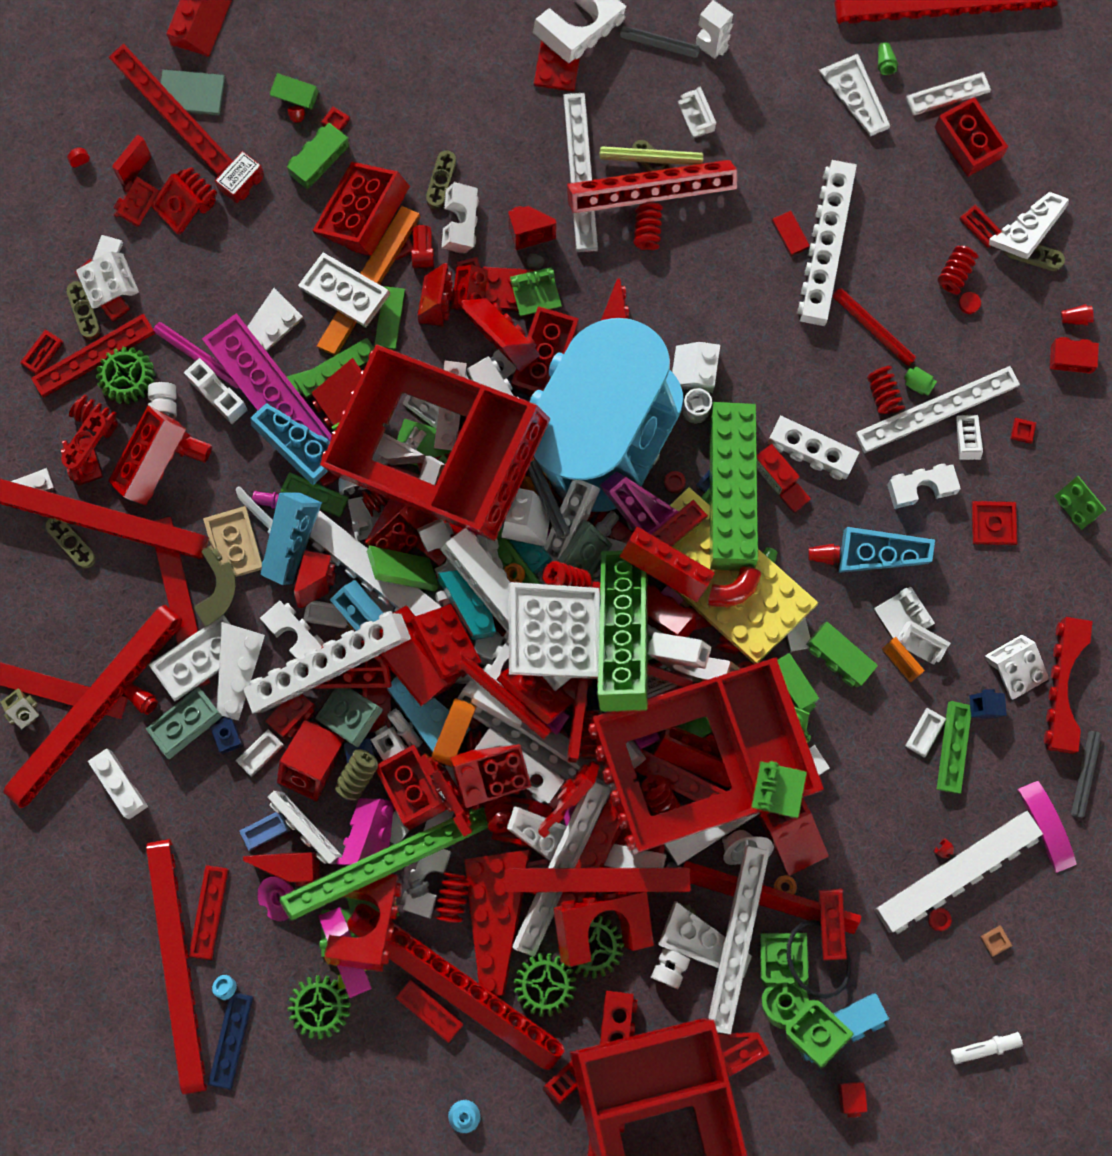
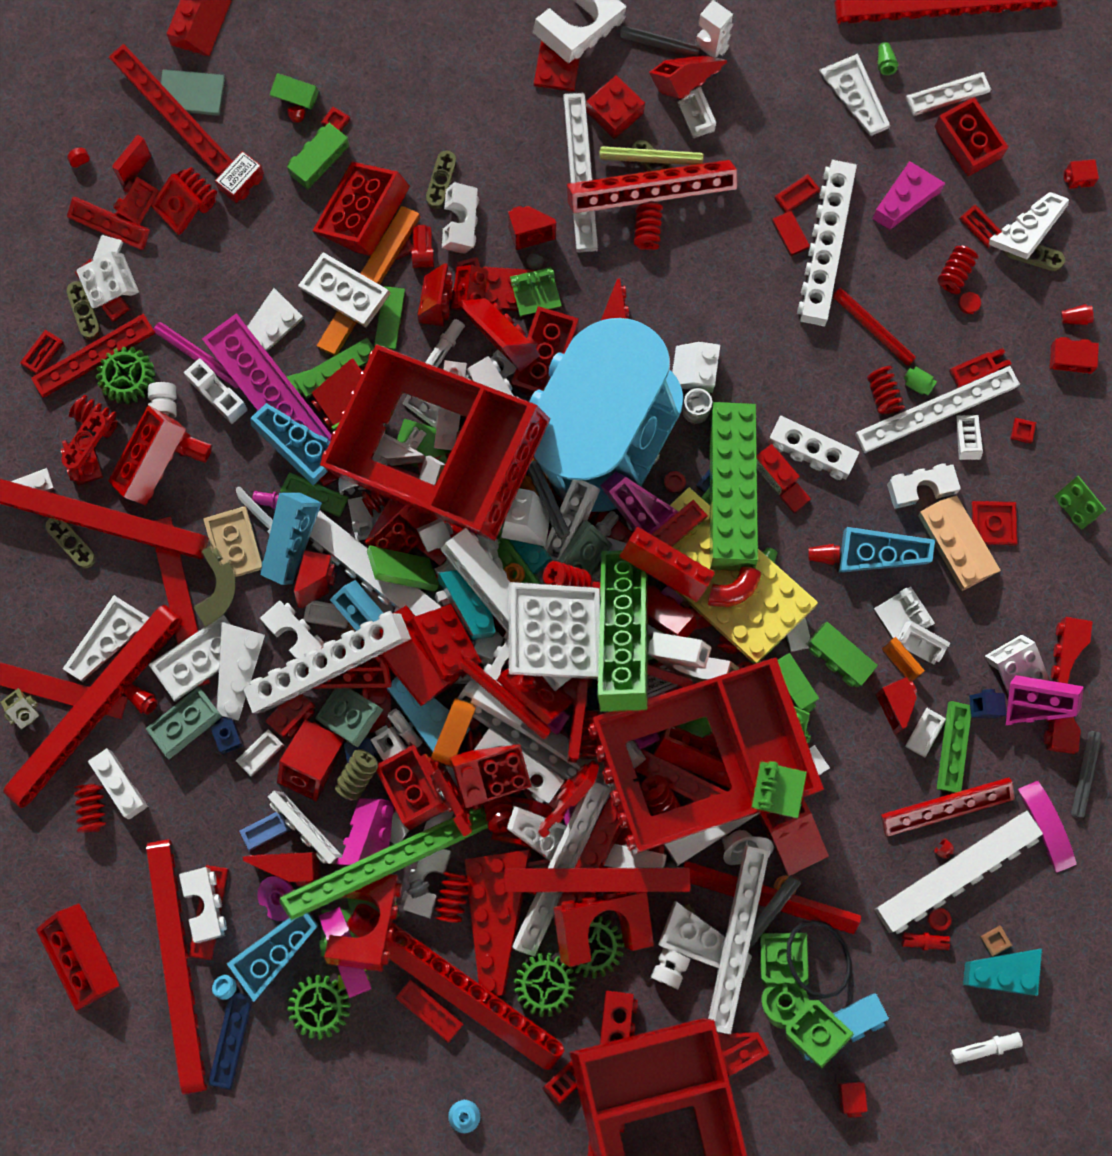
red tile [819,889,847,960] -> none
none -> red slope [36,904,120,1011]
none -> white wing [63,595,149,682]
none -> red tile [67,197,150,250]
none -> red piece [74,784,106,833]
none -> white arch [179,867,227,943]
none -> medium azure wedge [227,913,318,1001]
none -> white pin [425,319,465,367]
none -> red brick [586,75,645,139]
none -> red slope [649,55,727,99]
none -> dark grey axle [748,875,801,951]
none -> red tile [774,174,821,213]
none -> dark pink wedge [872,161,945,230]
none -> red slope [875,677,917,734]
none -> red tile [881,777,1015,837]
none -> red pin [902,932,950,951]
none -> light nougat slope [918,495,1001,591]
none -> red hinge [949,348,1012,388]
none -> teal wedge [963,949,1042,996]
none -> dark pink wedge [1006,675,1084,725]
none -> red brick [1063,159,1099,189]

